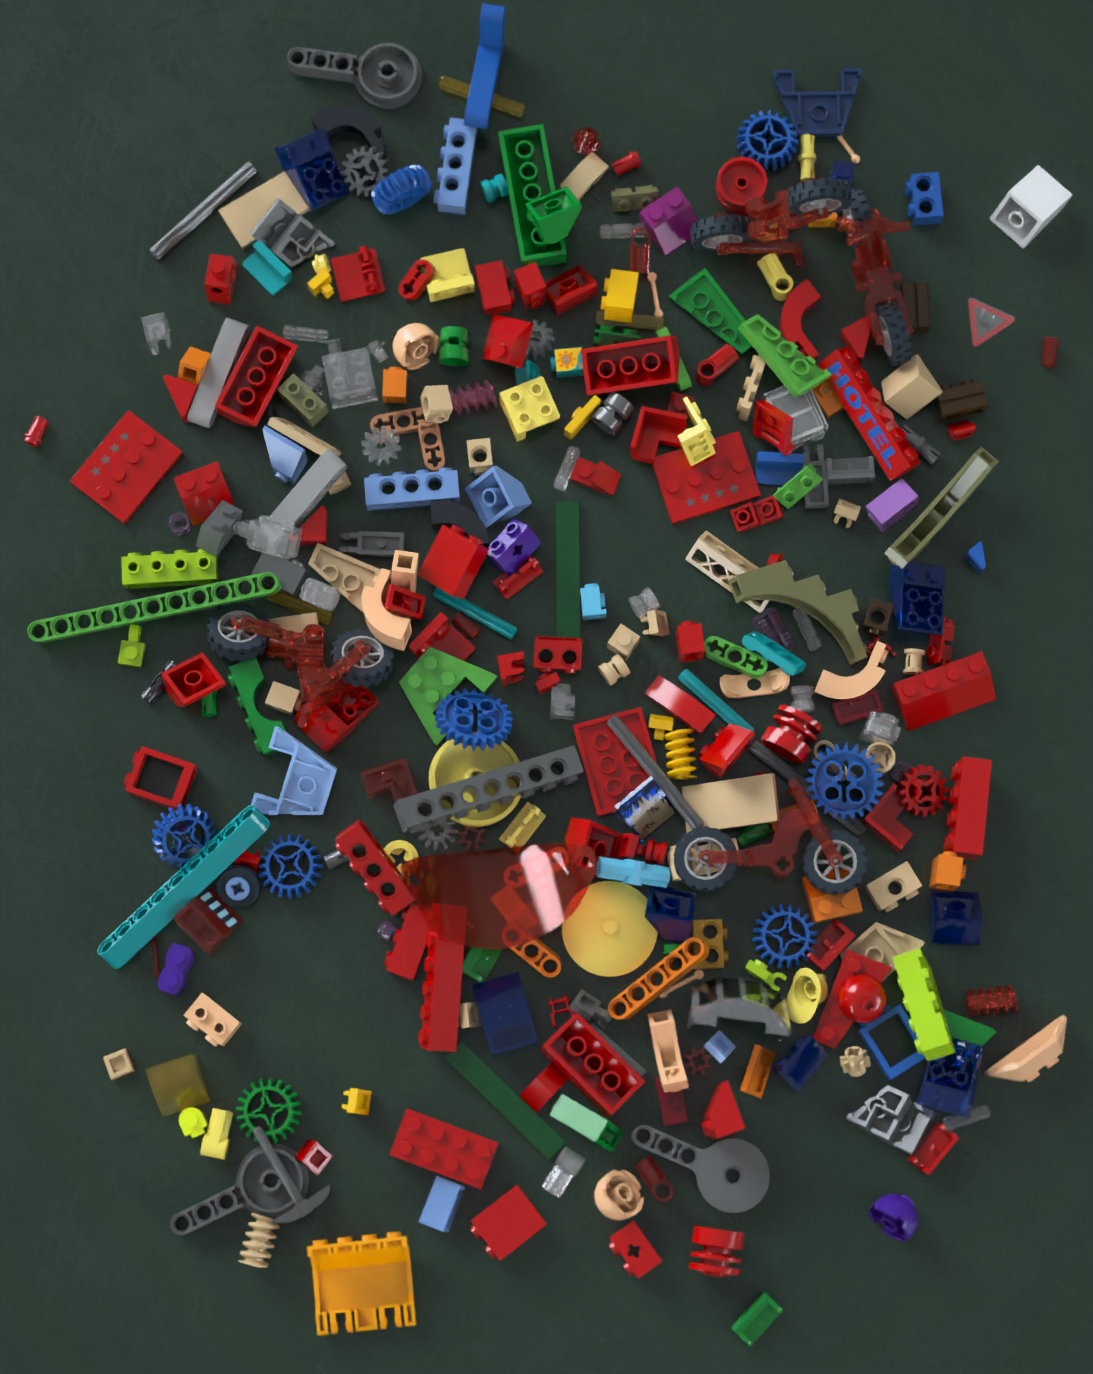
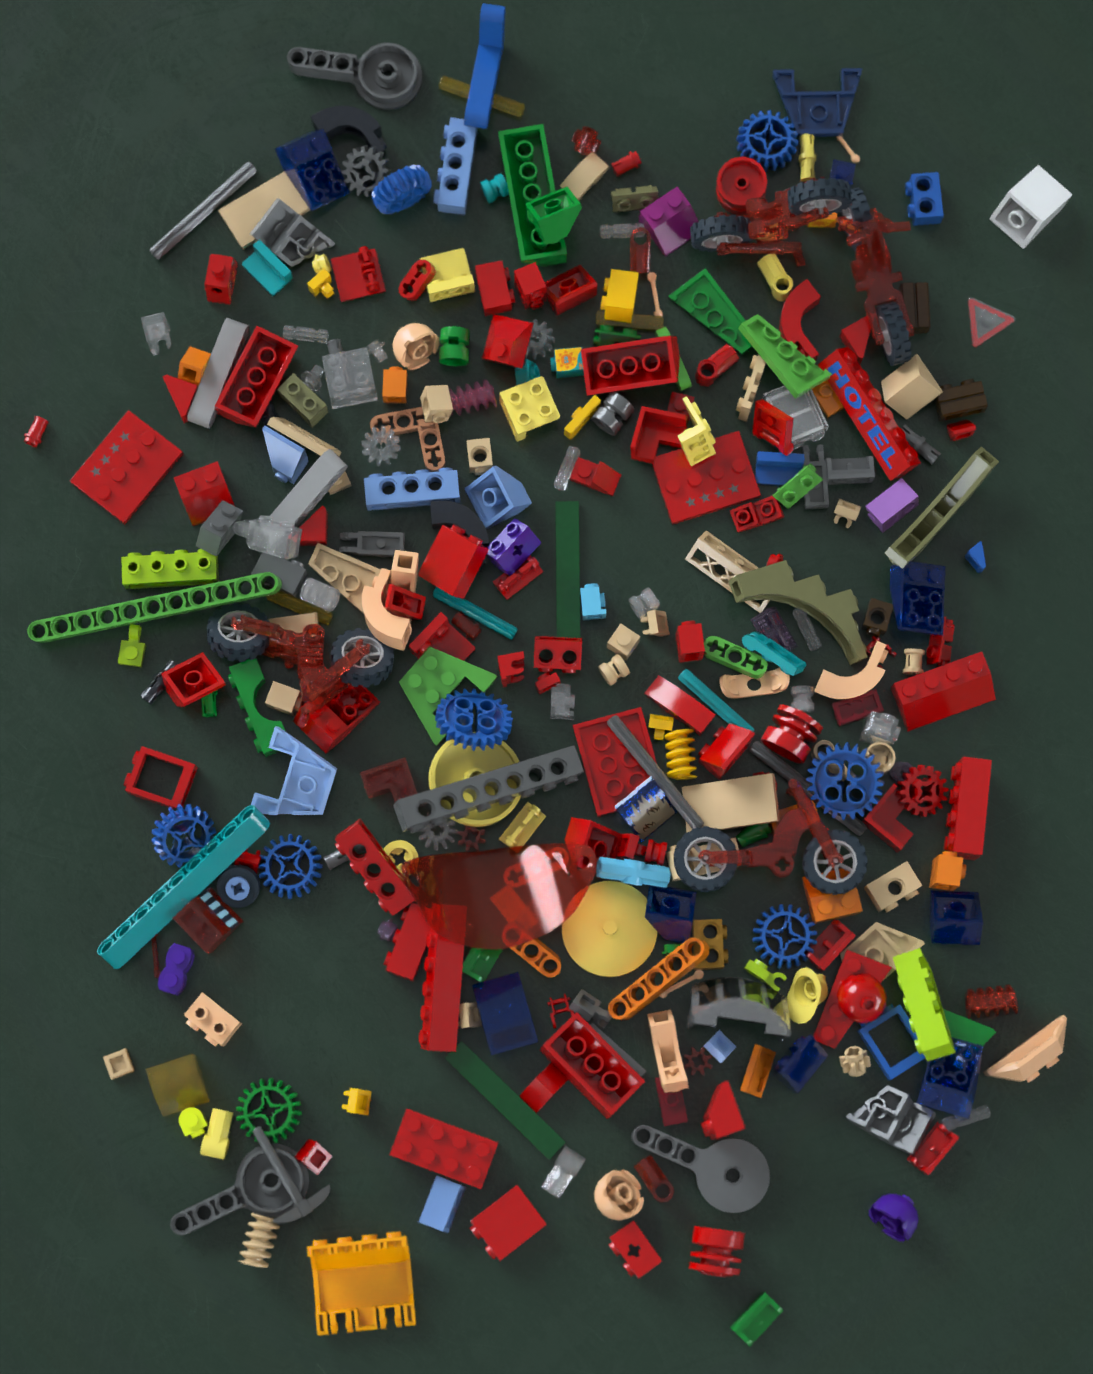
clear purple bush [169,512,191,535] -> none
slope [550,1094,624,1153] -> none
clear red pin [1041,337,1060,367] -> none

